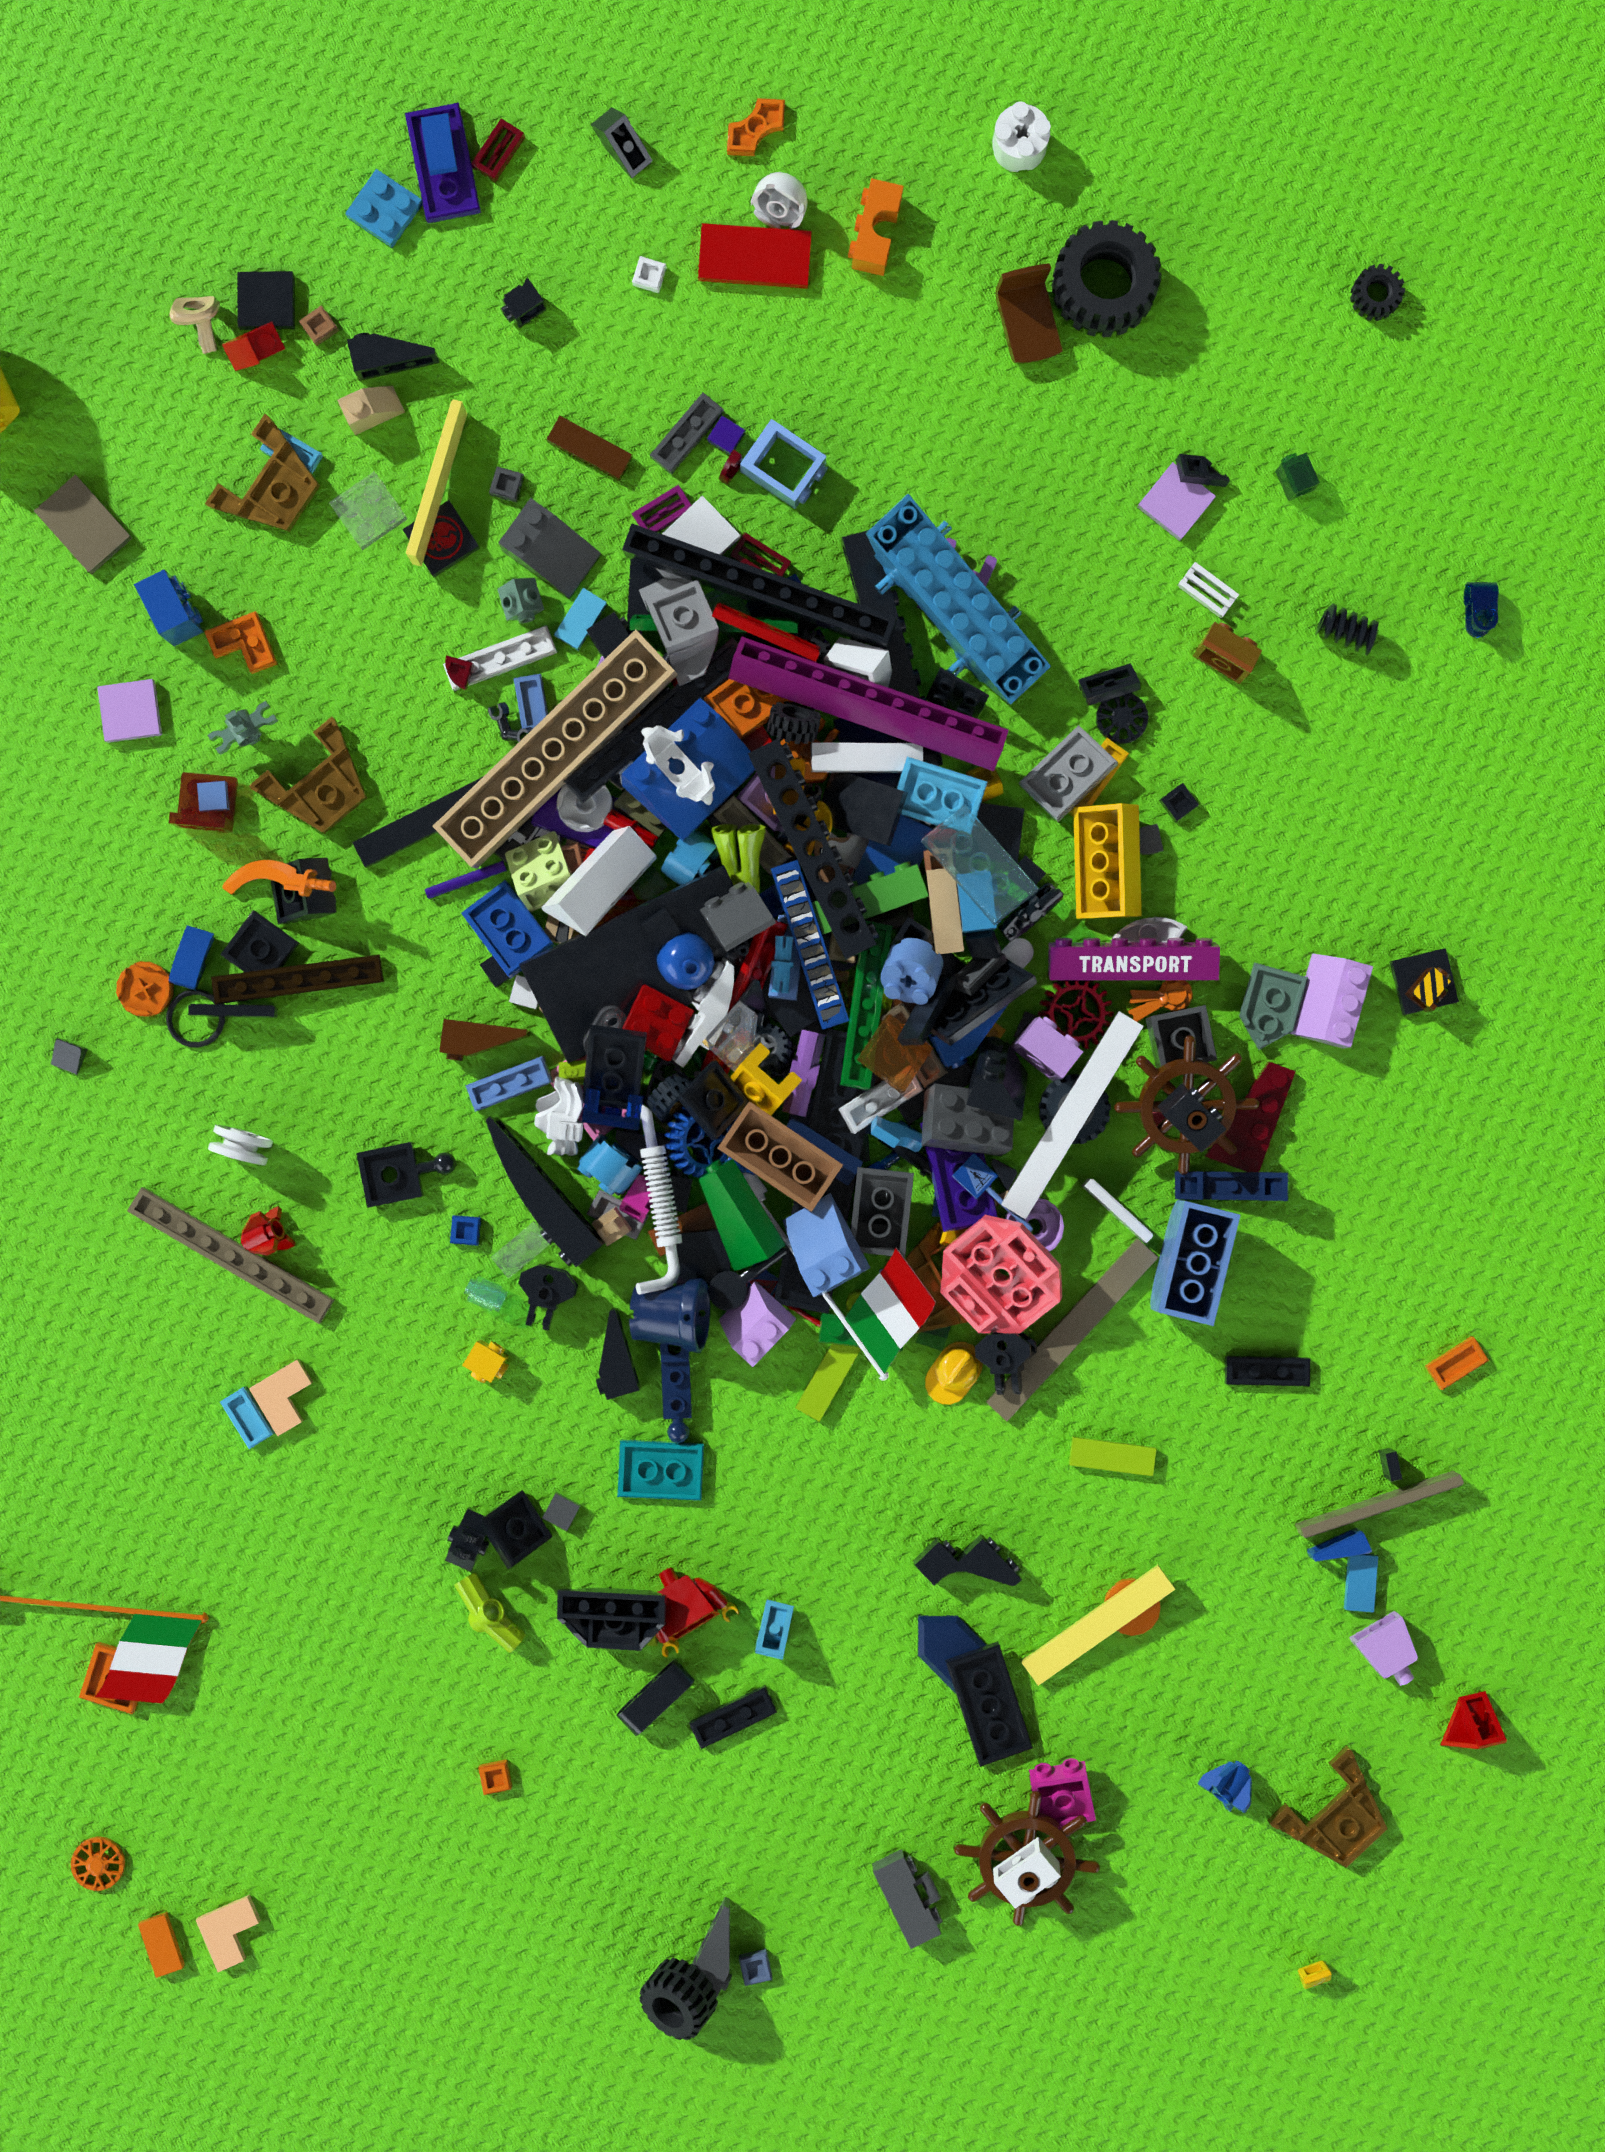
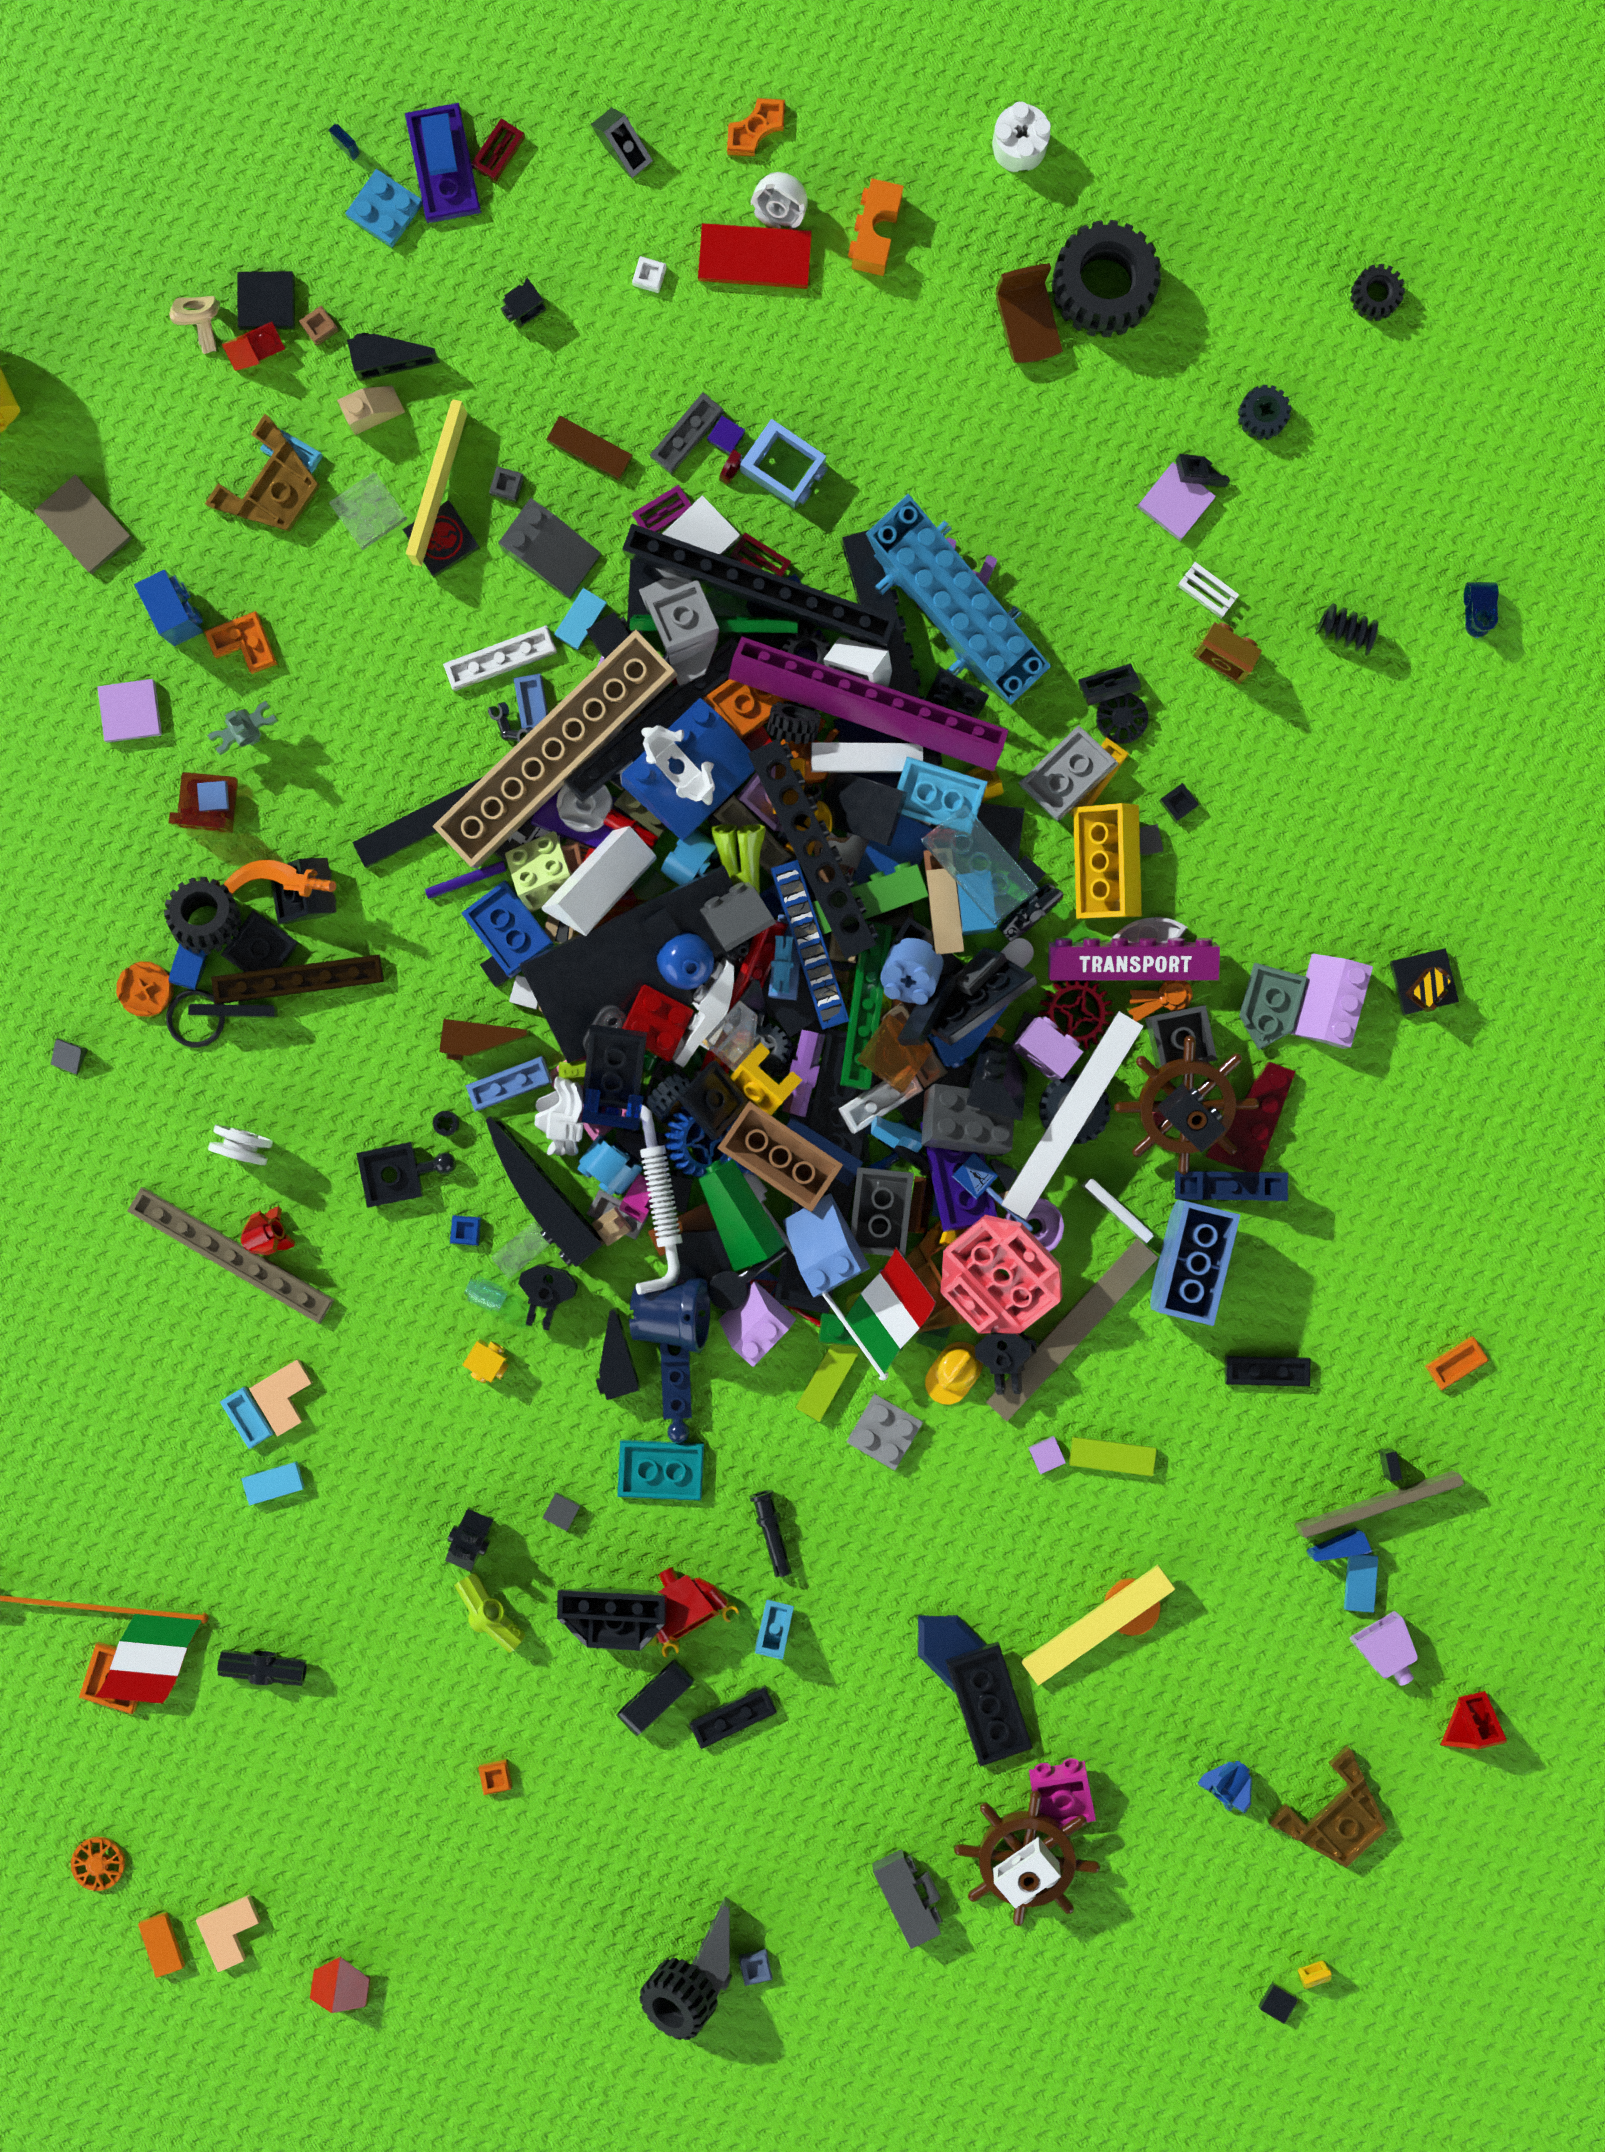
pearl gold wing [249,717,367,834] -> none
dark red tile [445,655,474,691] -> none
black tile [477,1490,553,1569] -> none
sand green brick [497,578,544,623] -> none
red tile [712,603,821,662] -> none
black arch [913,1534,1022,1586] -> none
black tile [965,929,1001,961] -> none
clear green brick [1275,452,1320,501] -> none
none -> black tyre [164,877,241,954]
none -> black piece [217,1650,307,1686]
none -> medium azure tile [241,1461,305,1505]
none -> slope [310,1956,370,2013]
none -> tile [328,124,360,161]
none -> black bush [433,1111,459,1136]
none -> black pin [749,1489,792,1577]
none -> light grey plate [846,1393,923,1470]
none -> reddish brown tile [908,1176,934,1234]
none -> lavender tile [1028,1436,1066,1474]
none -> black wheel [1238,385,1291,440]
none -> black tile [1258,1982,1298,2024]

